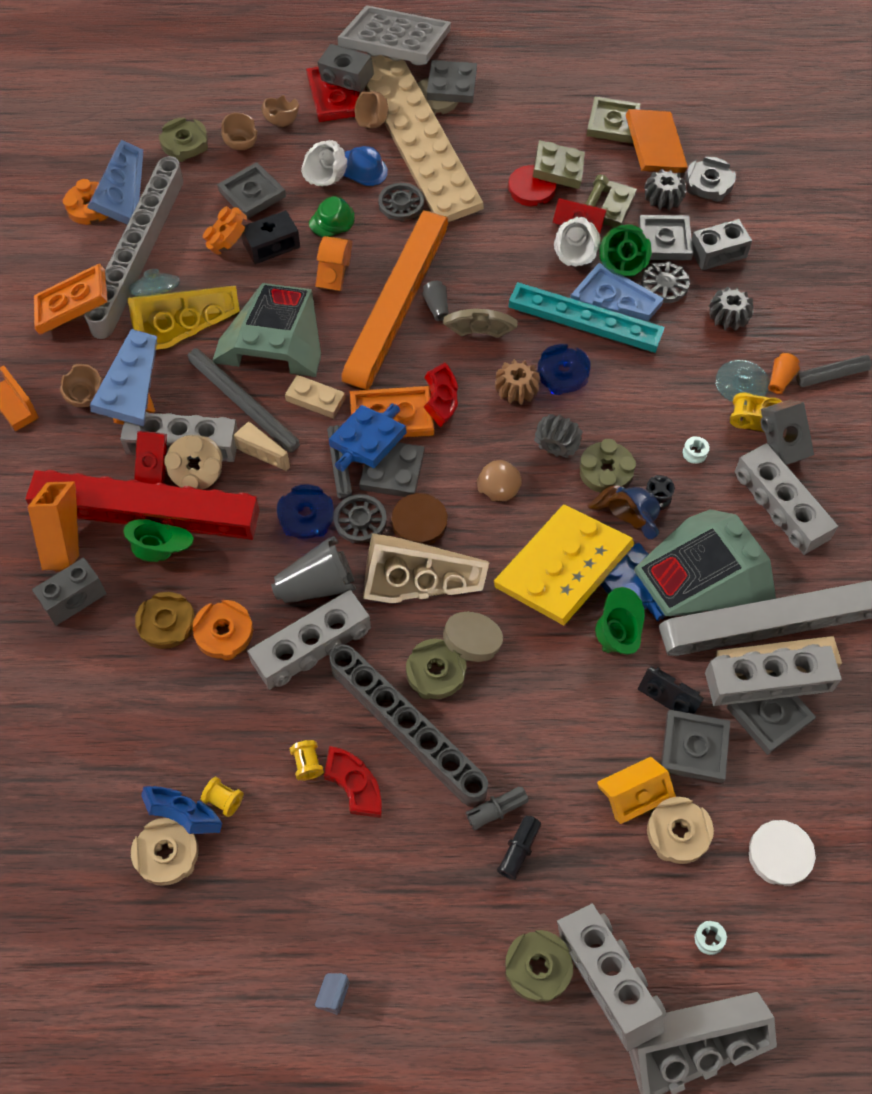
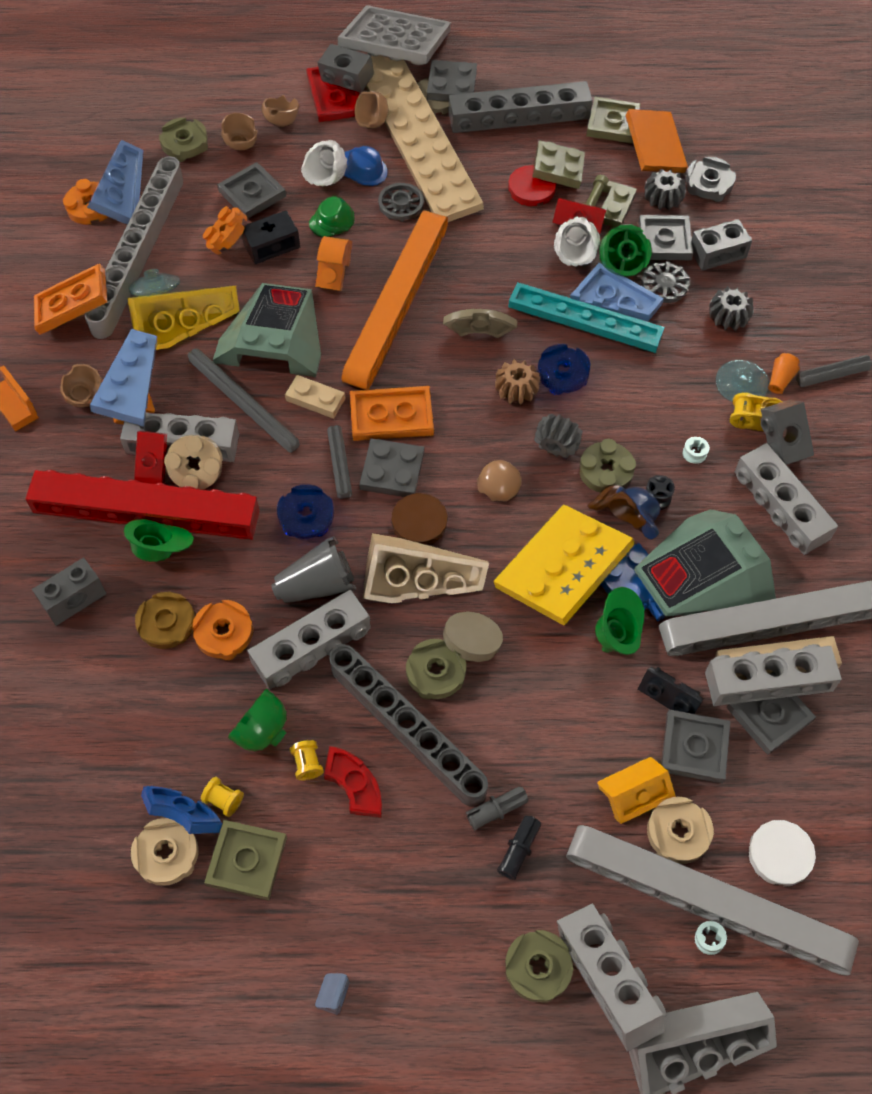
orange slope [27,481,79,572] -> none
tan slope [234,422,290,471] -> none
blue plate [329,403,407,472] -> none
dark grey wheel [334,494,387,543] -> none
dark grey cone [422,280,449,321] -> none
red tile [423,362,458,427] -> none
none -> olive plate [204,820,287,901]
none -> green cylinder [228,689,287,752]
none -> dark grey brick [449,81,593,133]
none -> light grey beam [566,825,859,975]

